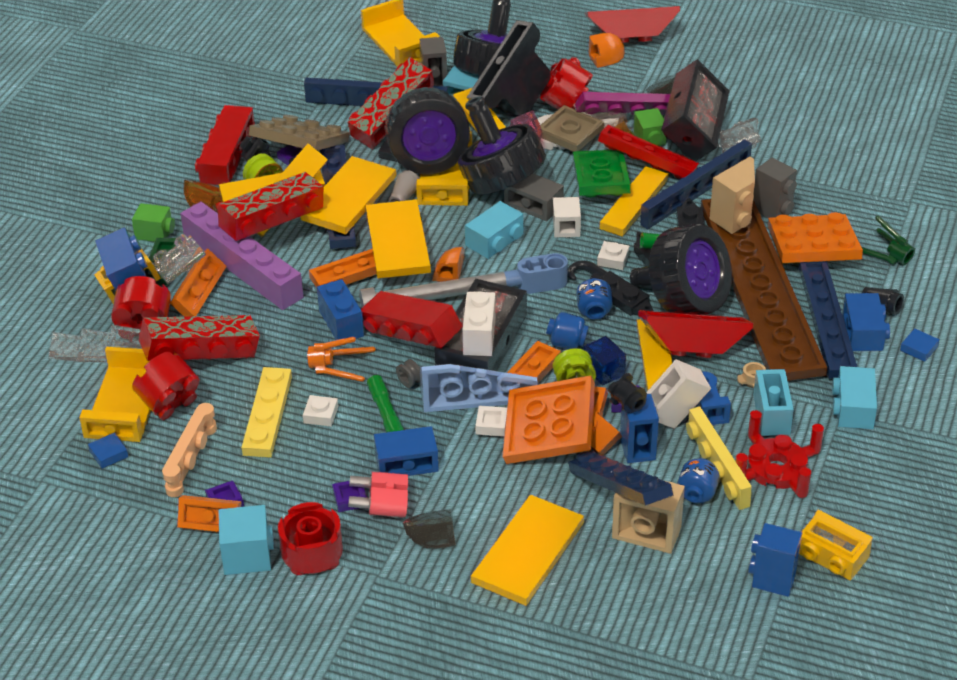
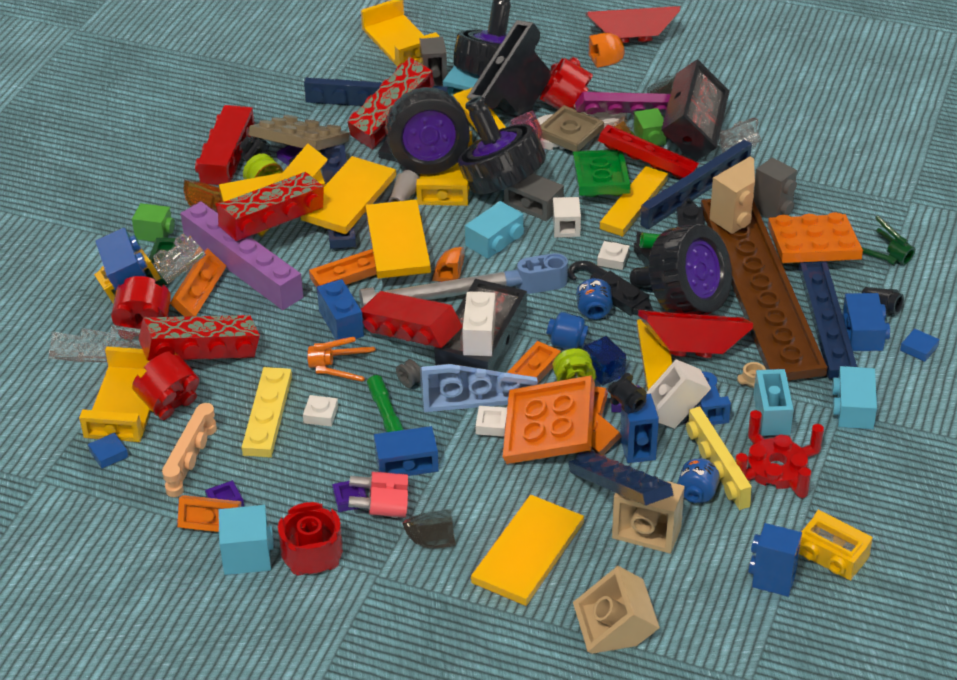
none -> tan slope [573,566,660,654]

